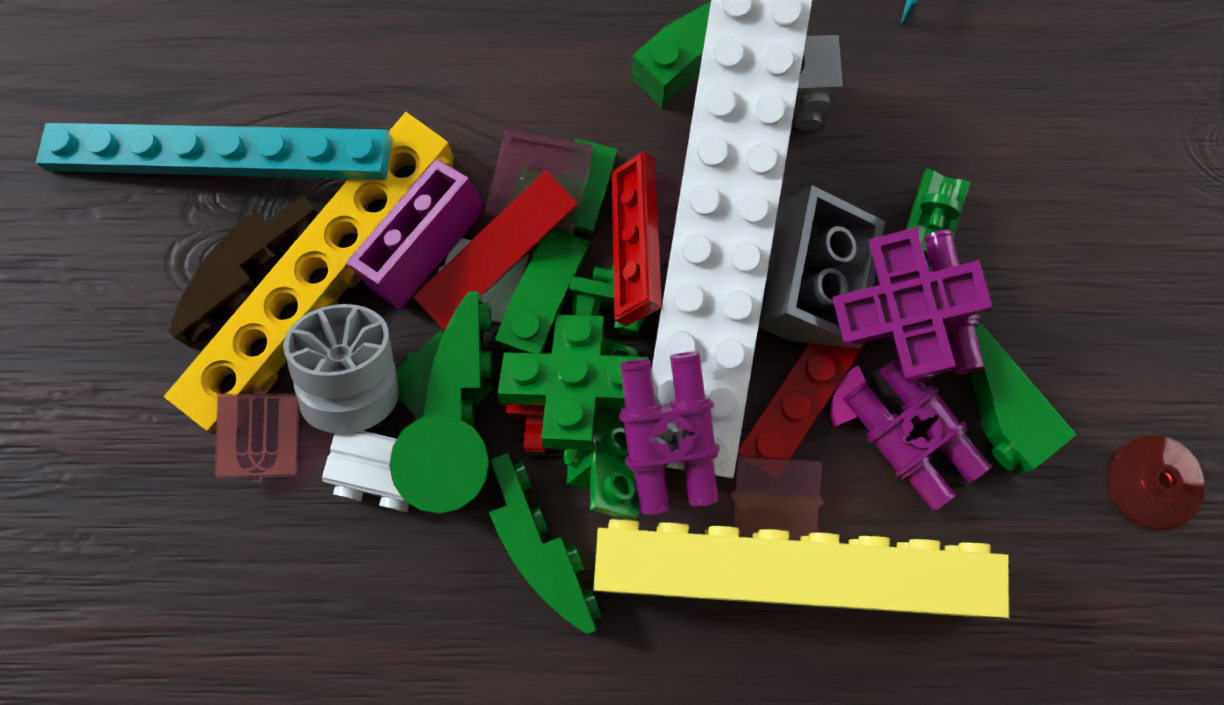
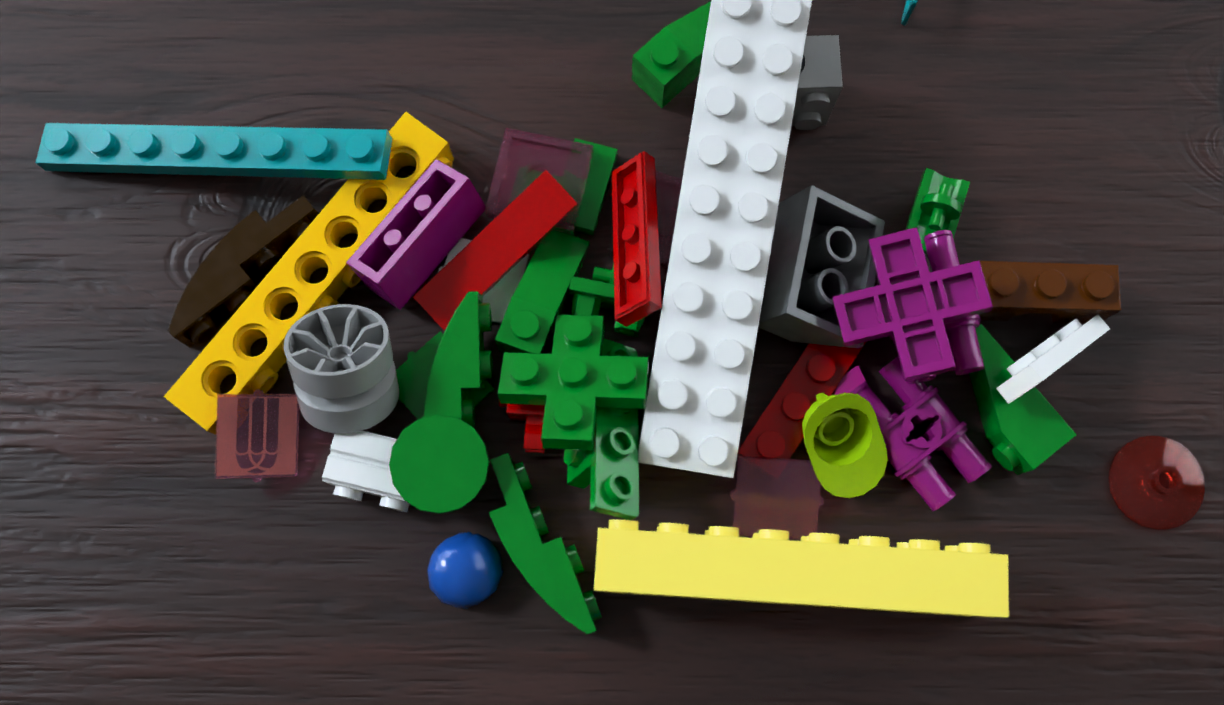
magenta pin [619,351,720,514] -> none
none -> blue hair [427,532,503,609]
none -> lime piece [802,393,888,498]
none -> reddish brown arch [979,261,1121,324]
none -> white plate [996,314,1110,404]

